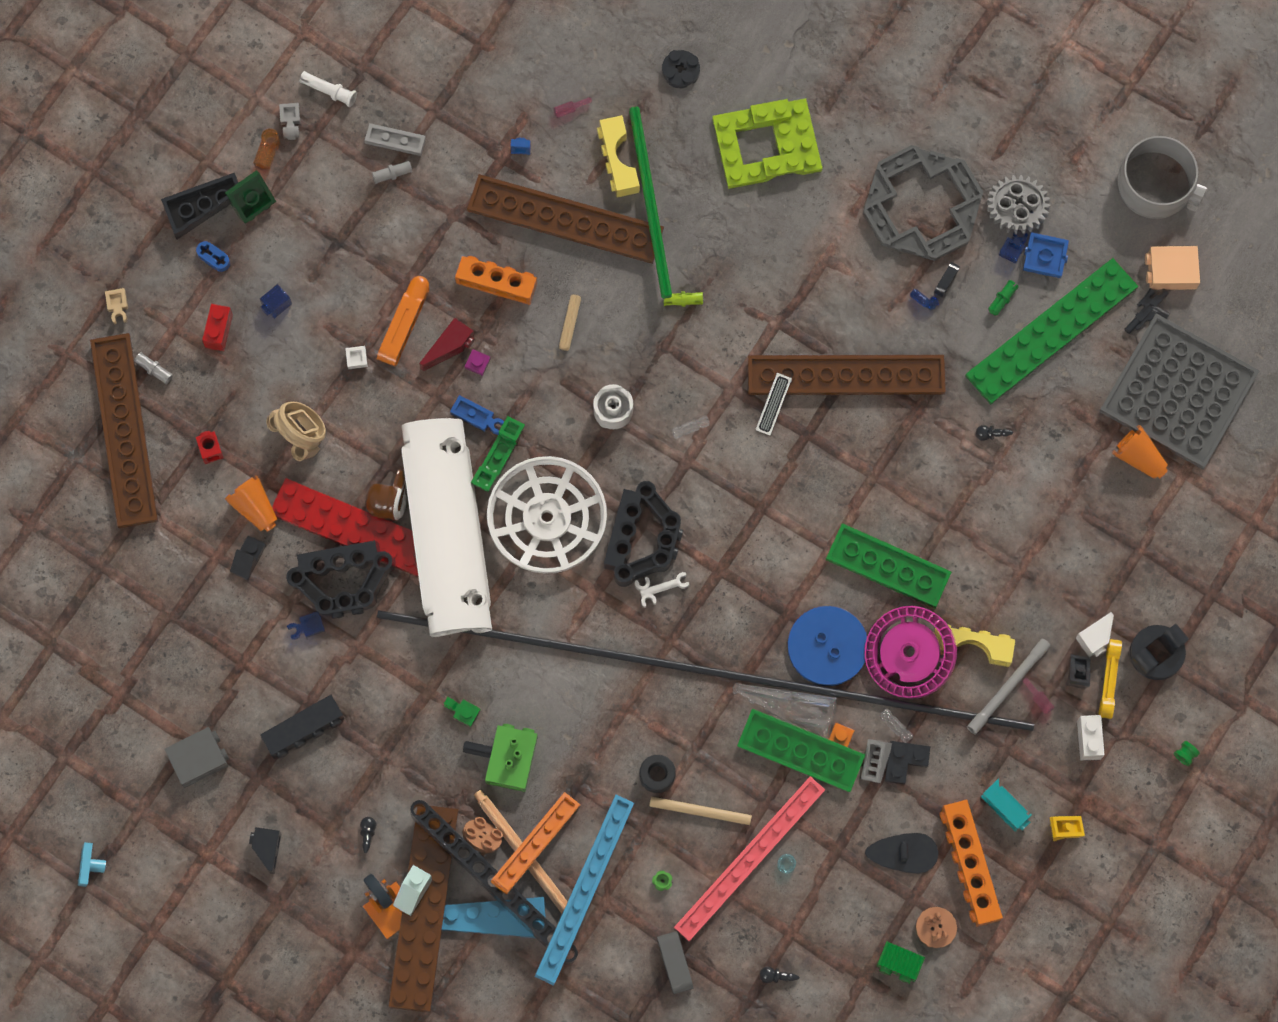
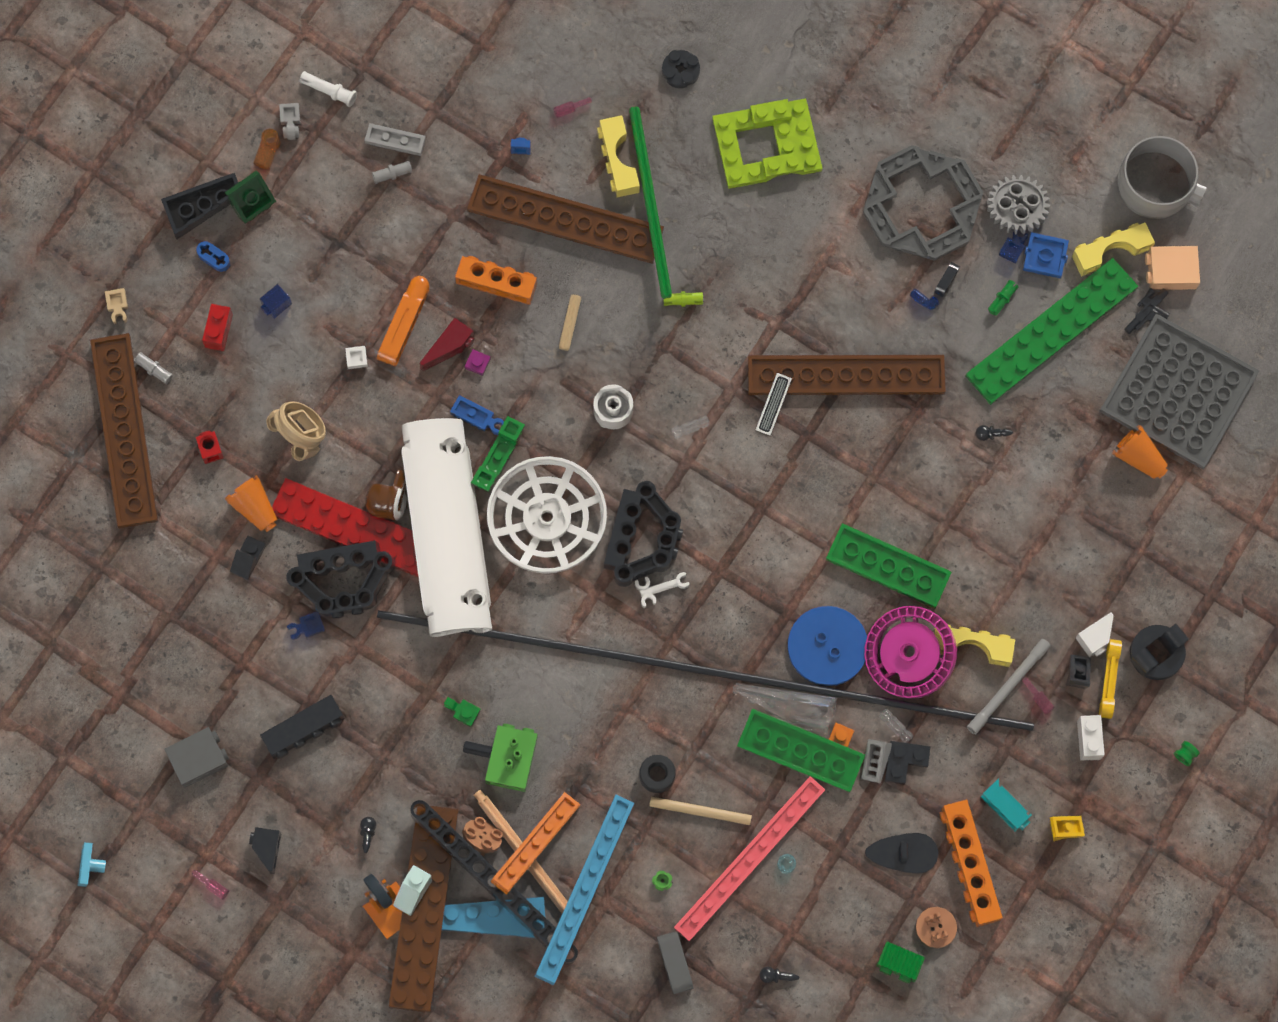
none -> clear pink axle [192,870,230,900]
none -> light yellow arch [1072,223,1155,277]

